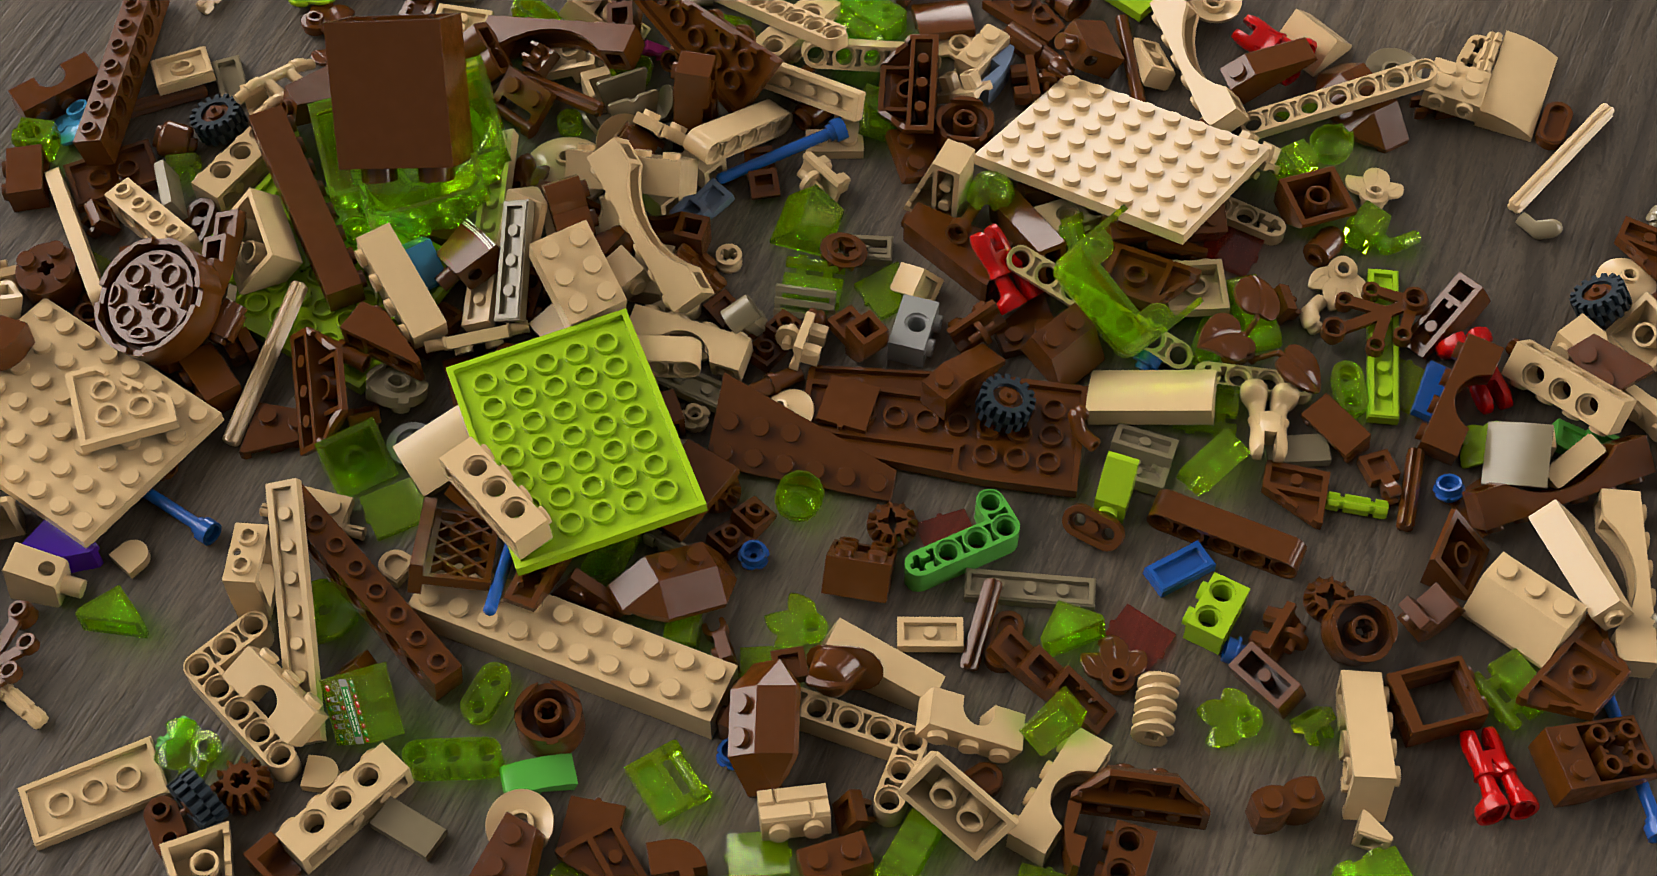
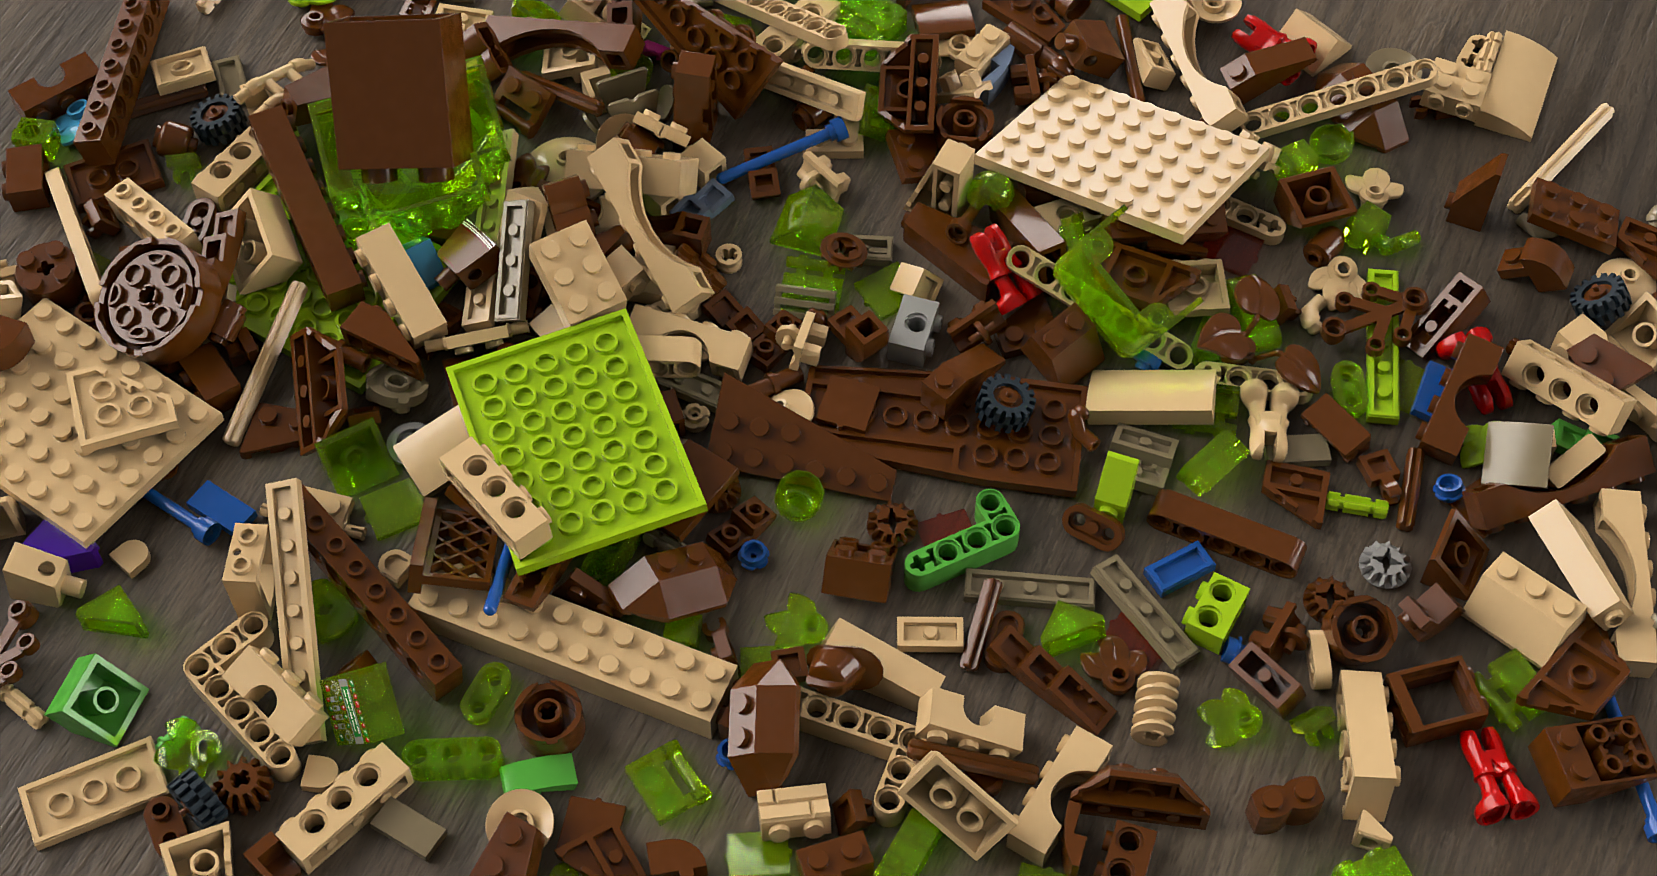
dark tan tile [154,159,188,220] -> none
reddish brown tile [521,40,561,78] -> none
clear neon green bush [556,109,583,137] -> none
tan beam [683,99,793,165] -> none
dark tan piece [720,294,768,336] -> none
clear neon green slope [1019,686,1087,756] -> none
reddish brown tile [1535,101,1573,150] -> none
none -> bright green slope [44,653,149,747]
none -> blue tile [186,480,258,536]
none -> reddish brown axle [907,738,1039,785]
none -> dark tan tile [1090,554,1200,671]
none -> tan beam [1305,630,1332,690]
none -> light grey gear [1359,541,1412,589]
none -> reddish brown slope [1444,153,1509,232]
none -> reddish brown brick [1497,237,1575,292]
none -> reddish brown plate [1527,177,1620,255]

